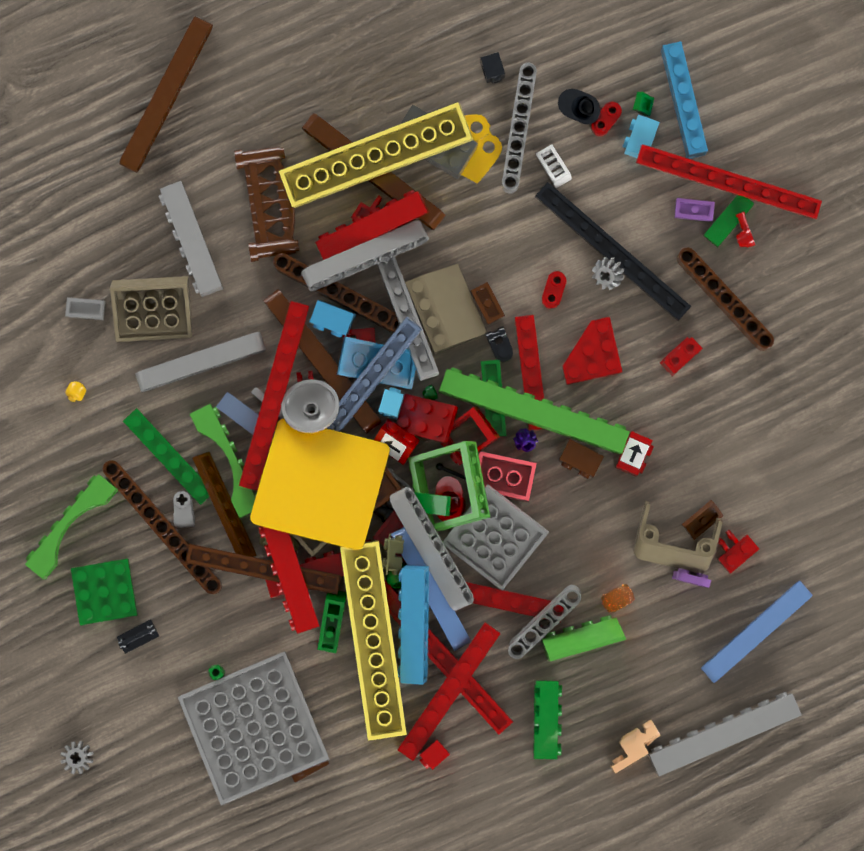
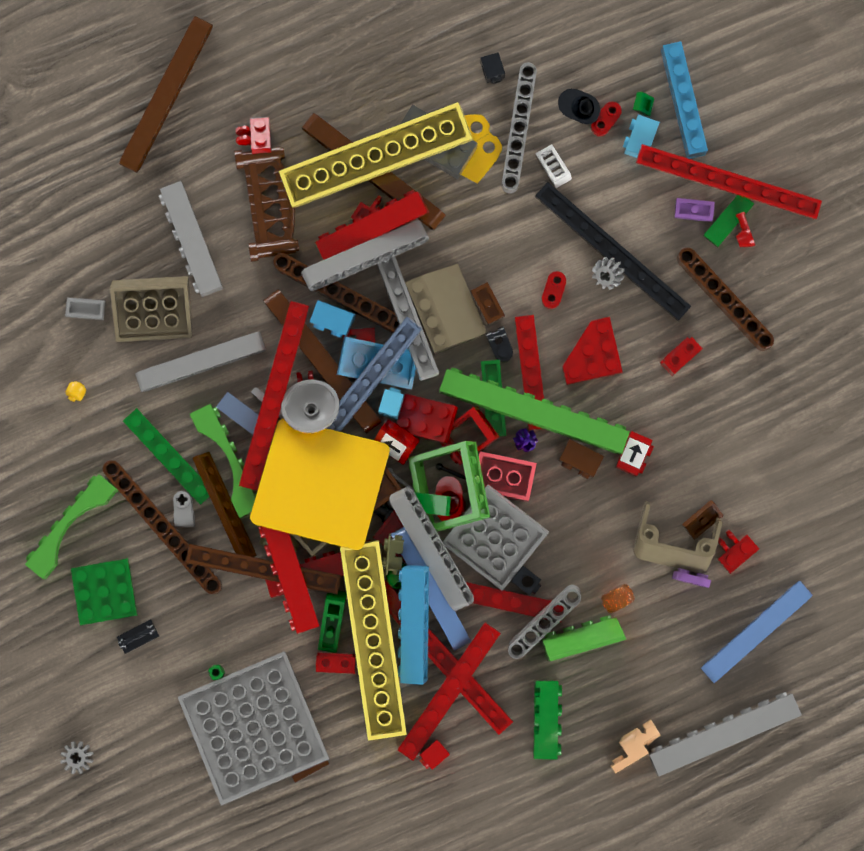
green hinge [422,384,438,400] -> none
none -> hinge [236,117,271,154]
none -> red window [316,652,356,674]
none -> black brick [511,566,542,595]

